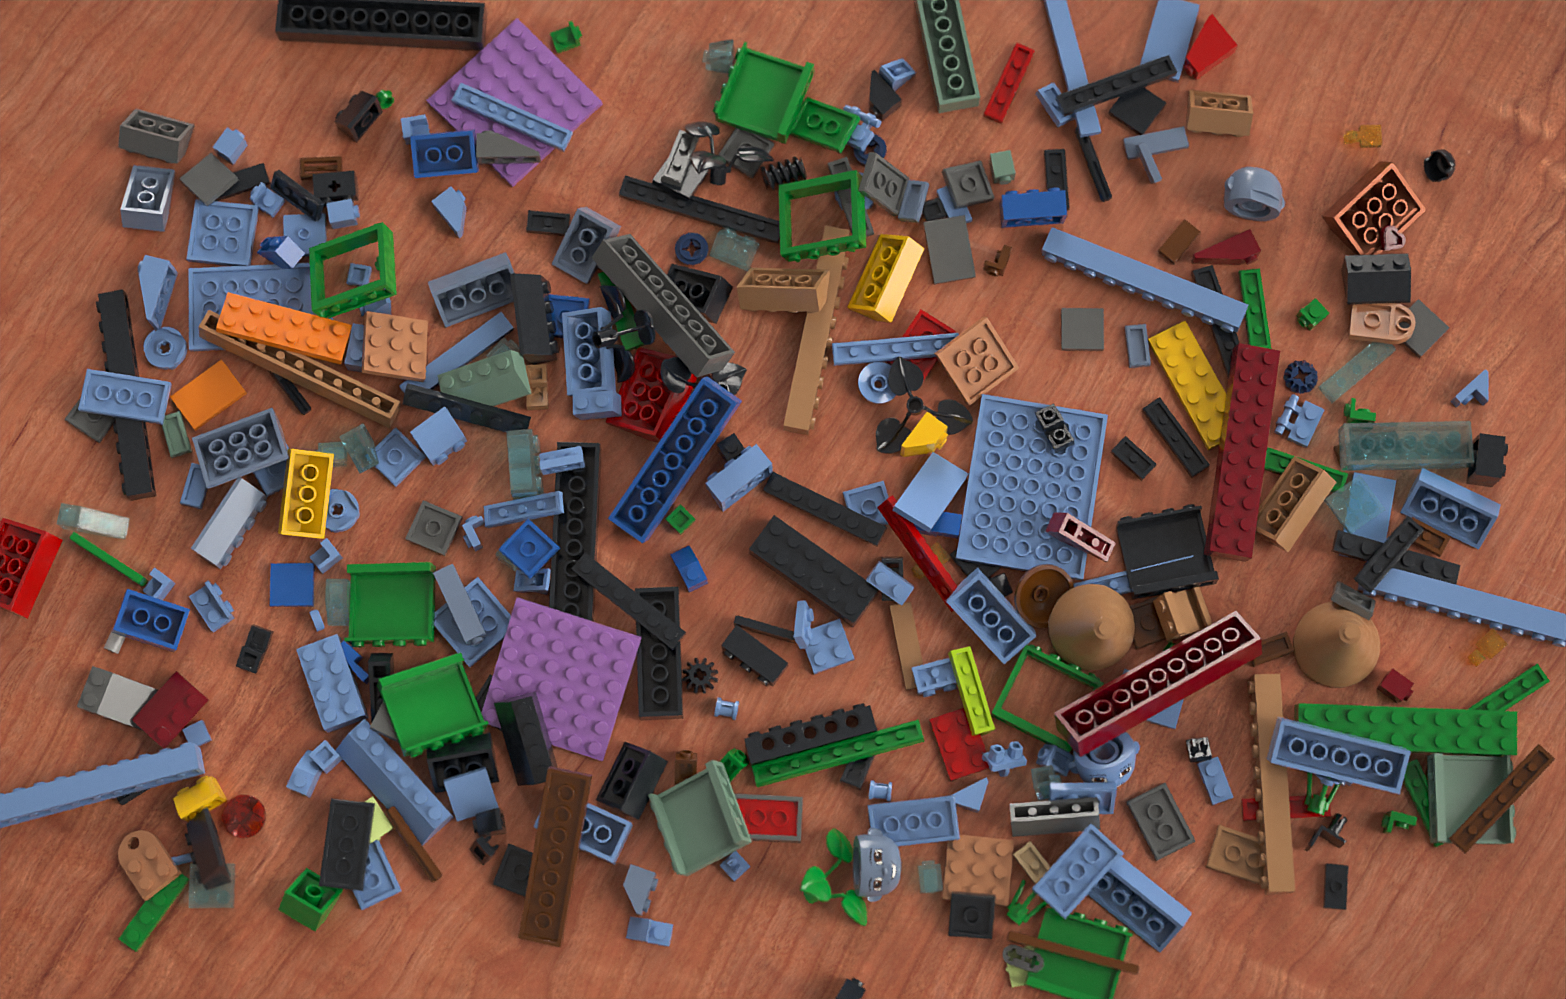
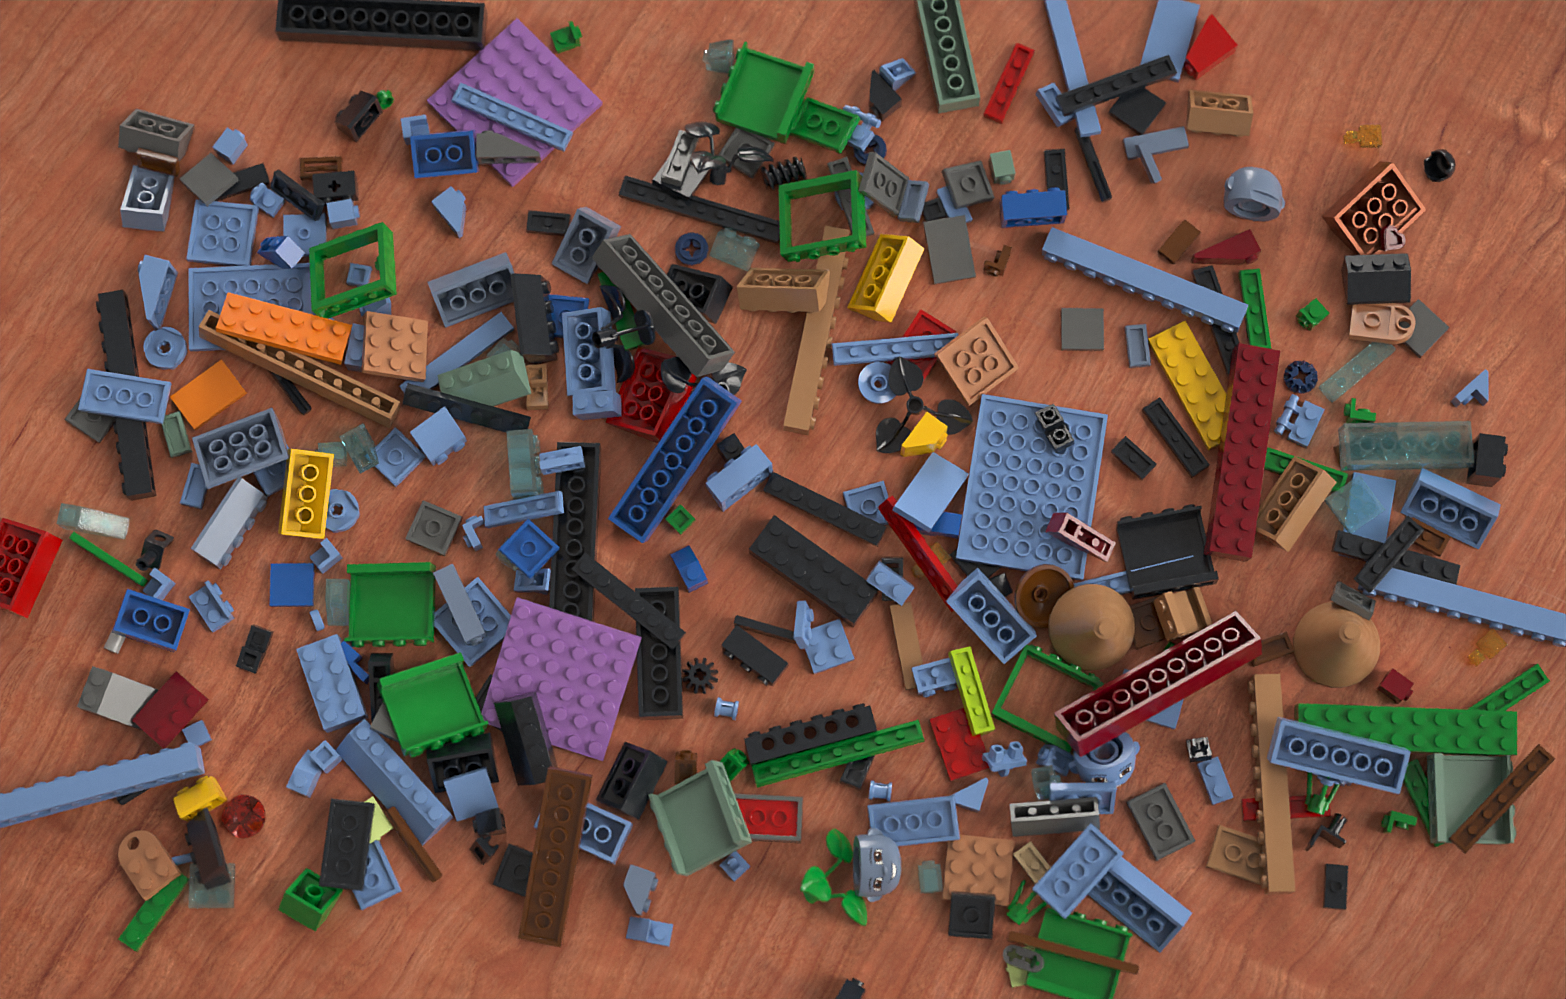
none -> reddish brown tile [136,148,180,177]
none -> black bracket [136,530,174,571]

